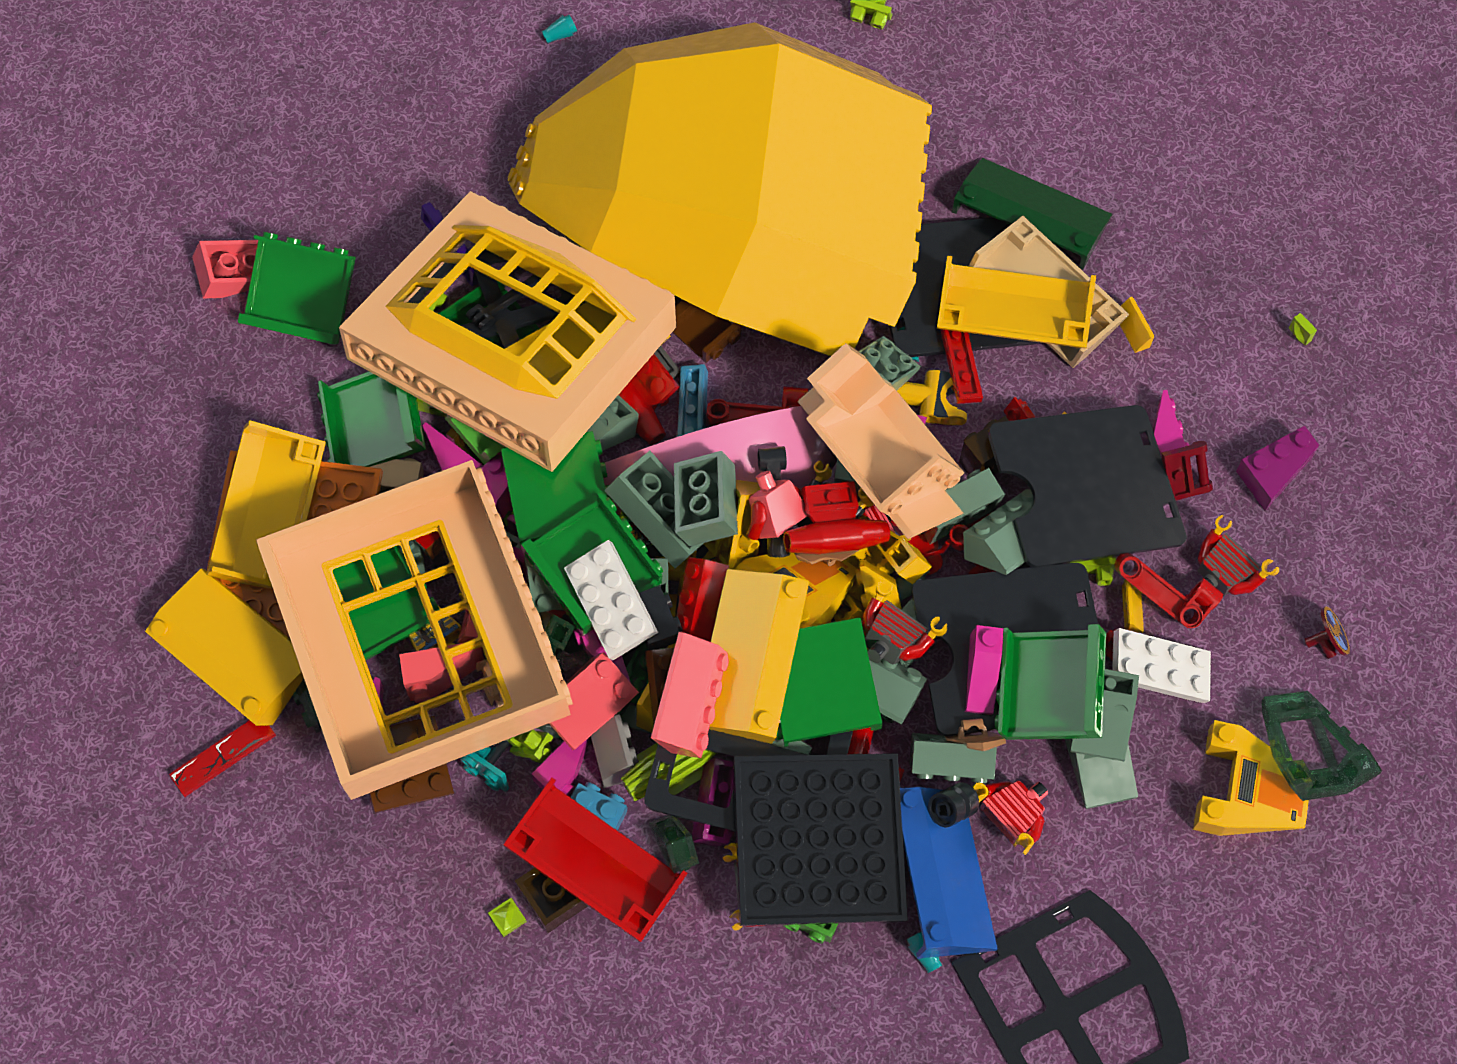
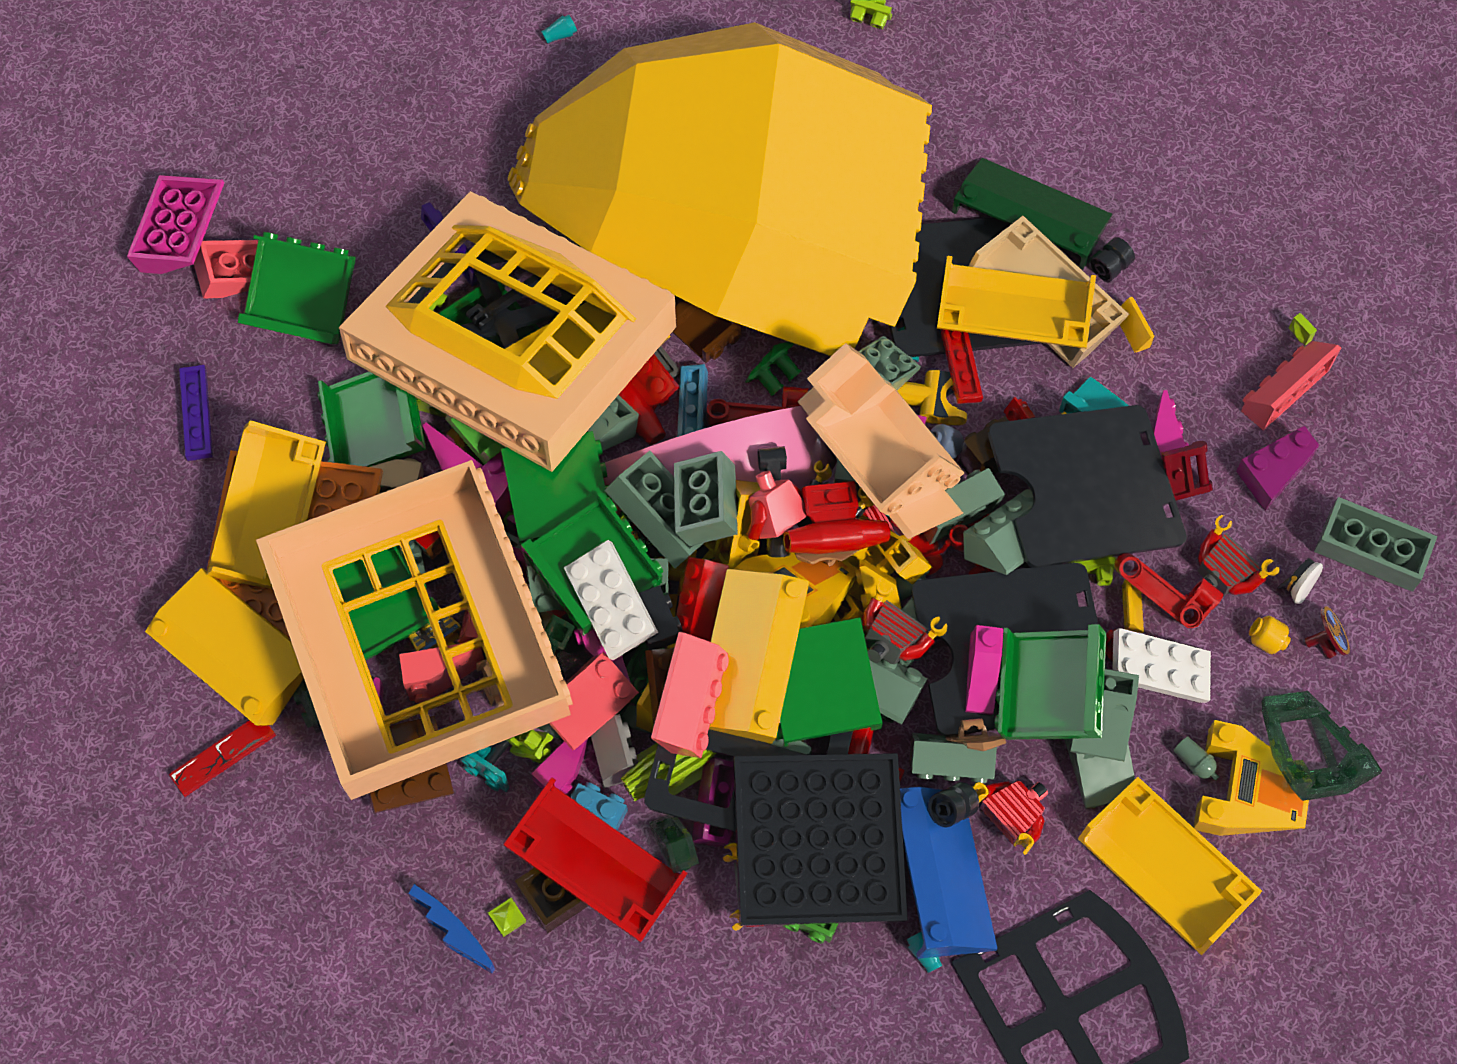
none -> dark pink slope [127,175,225,274]
none -> dark purple plate [179,365,213,461]
none -> blue slope [408,884,495,973]
none -> green connector [745,342,801,396]
none -> sand blue head [930,424,964,459]
none -> teal bracket [1059,377,1129,414]
none -> yellow slope [1078,777,1262,955]
none -> black wheel [1088,237,1135,283]
none -> sand green piece [1173,736,1219,781]
none -> coral slope [1241,341,1341,430]
none -> yellow head [1249,615,1291,654]
none -> white piece [1277,558,1323,604]
none -> sand green brick [1314,497,1437,592]

